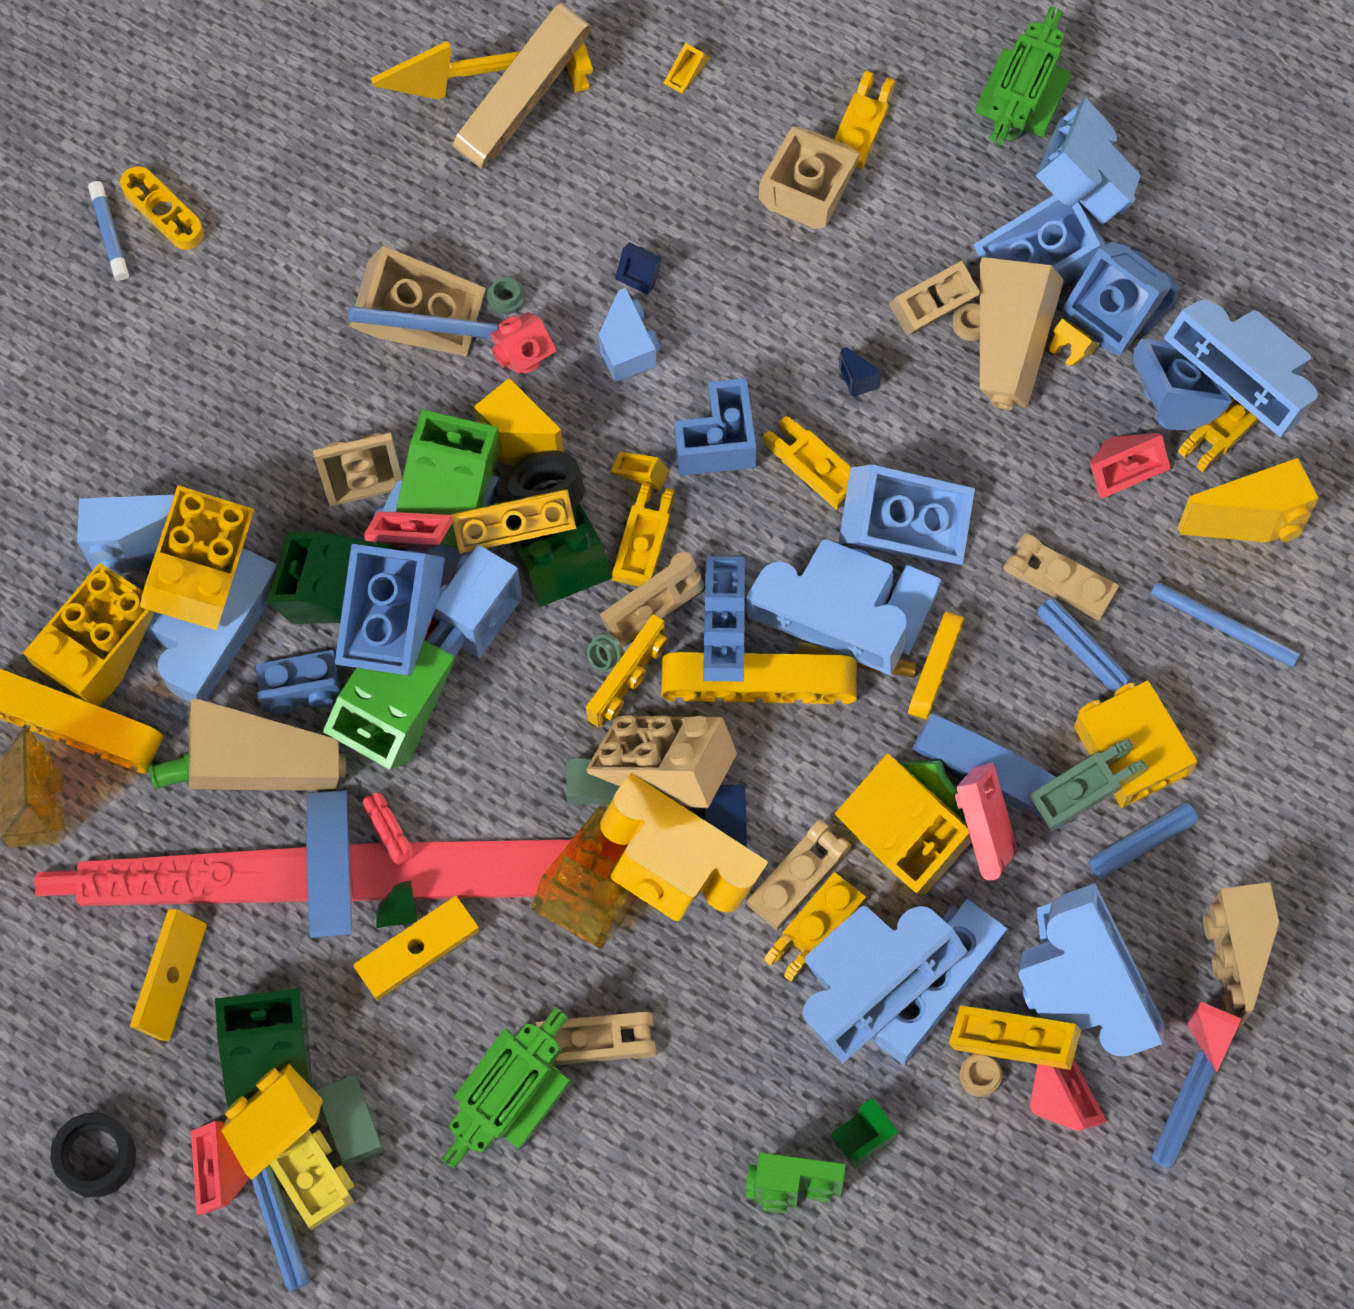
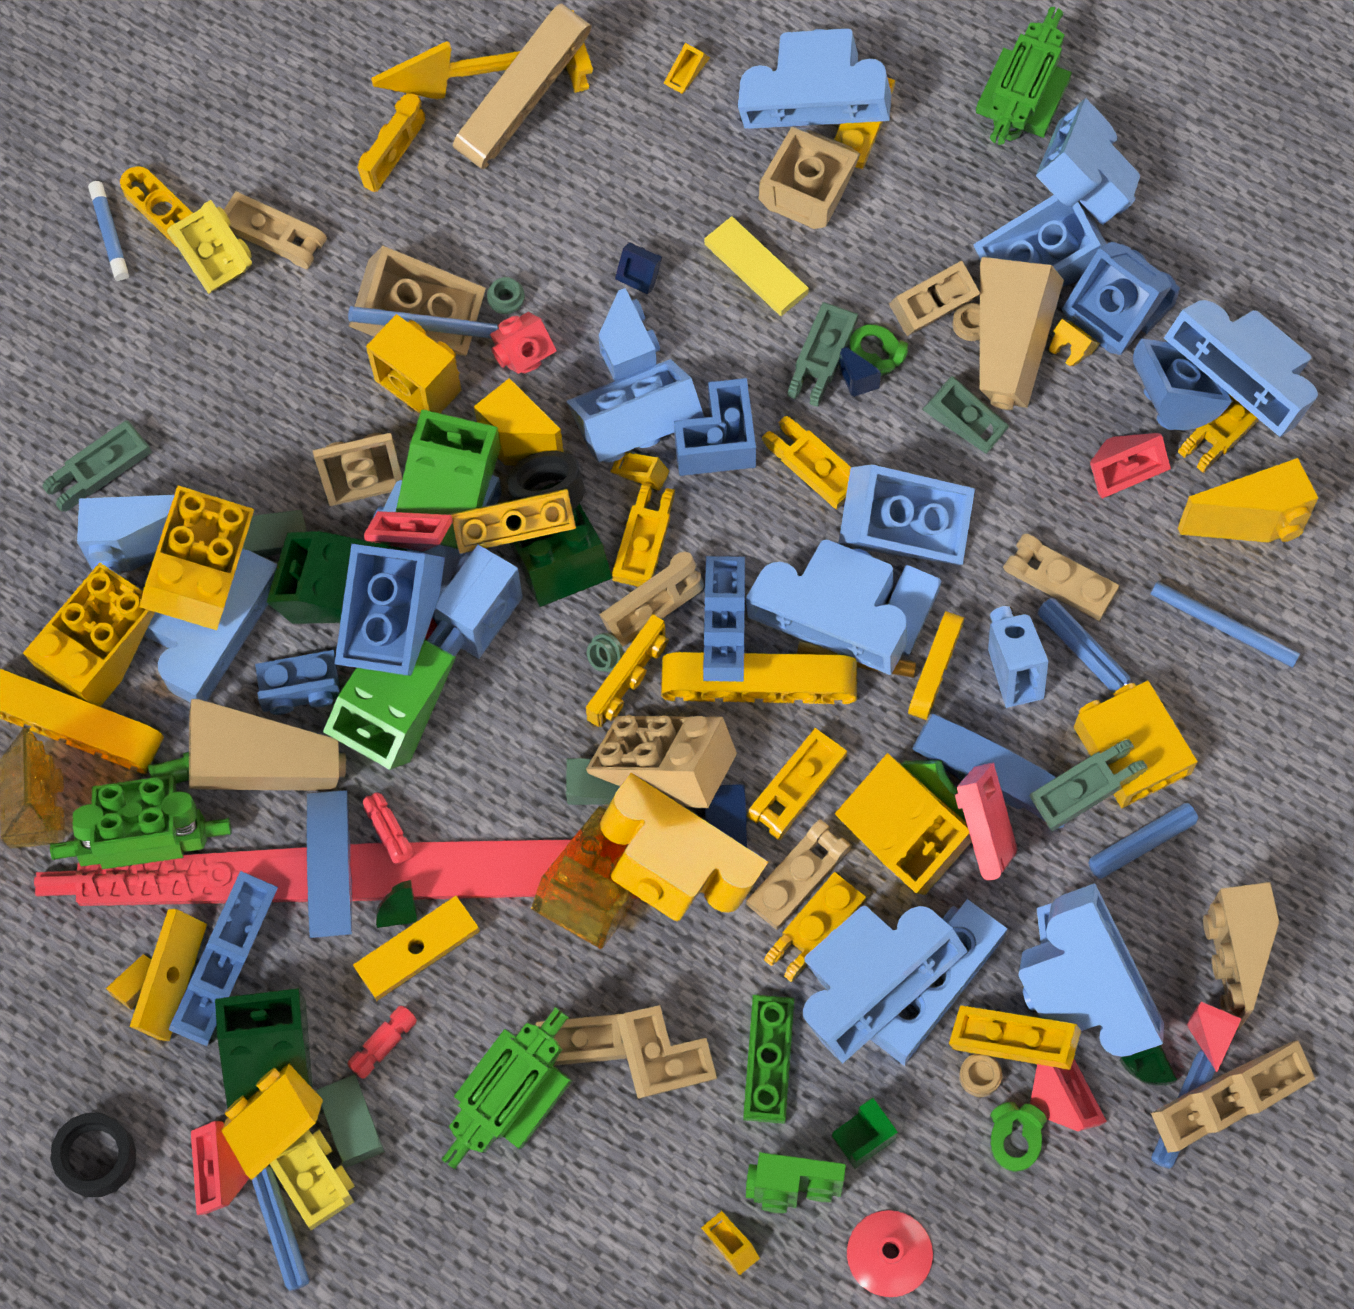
none -> sand green hinge [42,420,152,512]
none -> bright green piece [50,775,232,869]
none -> yellow piece [105,954,151,1010]
none -> light yellow bracket [167,200,252,294]
none -> medium blue slope [168,871,278,1046]
none -> tan plate [224,191,327,269]
none -> sand green slope [242,510,307,558]
none -> coral axle [348,1005,416,1079]
none -> yellow hinge [357,92,426,192]
none -> yellow brick [366,314,462,414]
none -> light blue slope [566,359,705,462]
none -> tan plate [616,1005,717,1099]
none -> yellow piece [701,1211,760,1275]
none -> light yellow tile [704,216,809,316]
none -> light blue brick [738,28,891,129]
none -> bright green tile [743,995,794,1124]
none -> yellow plate [746,728,847,840]
none -> sand green hinge [787,302,858,407]
none -> coral dish [847,1210,933,1297]
none -> bright green piece [850,324,909,376]
none -> sand green slope [922,376,1009,454]
none -> light blue torso [988,606,1048,708]
none -> bright green piece [990,1102,1047,1172]
none -> dark green tile [1120,1045,1177,1086]
none -> tan slope [1151,1040,1315,1153]

